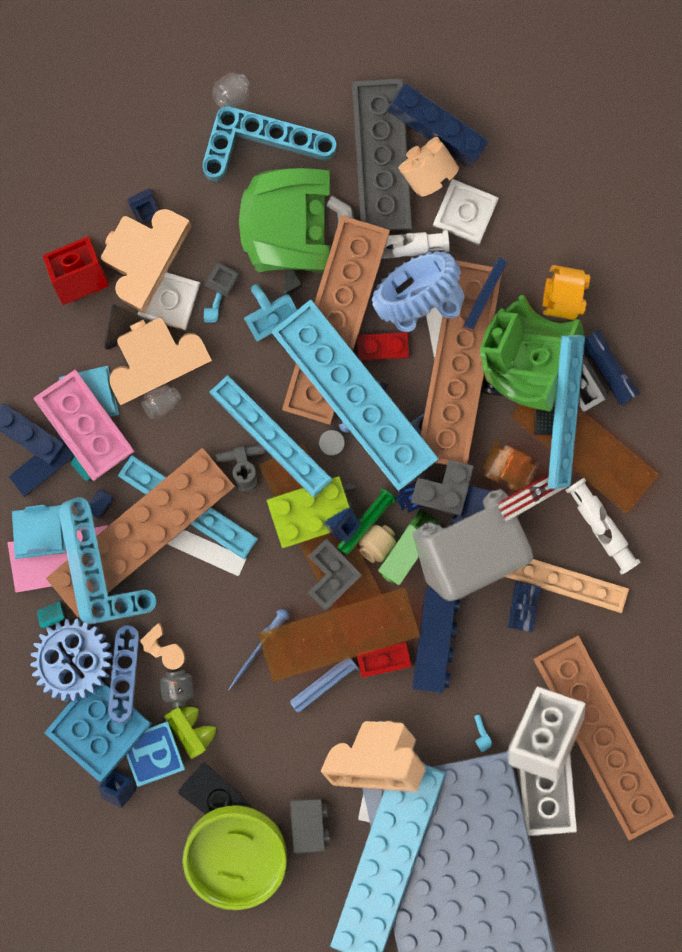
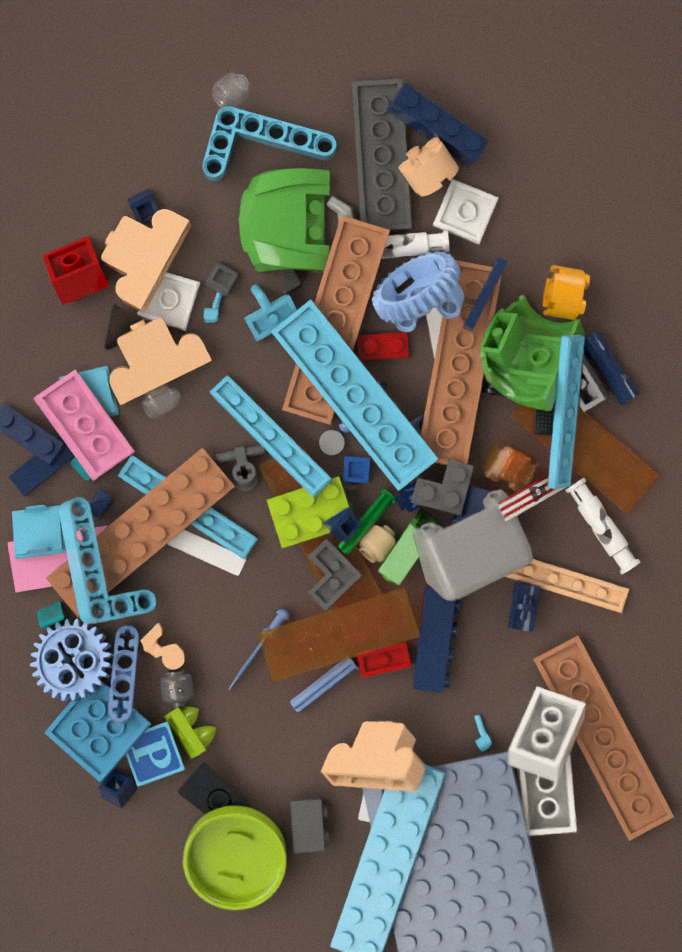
none -> blue plate [343,456,370,484]

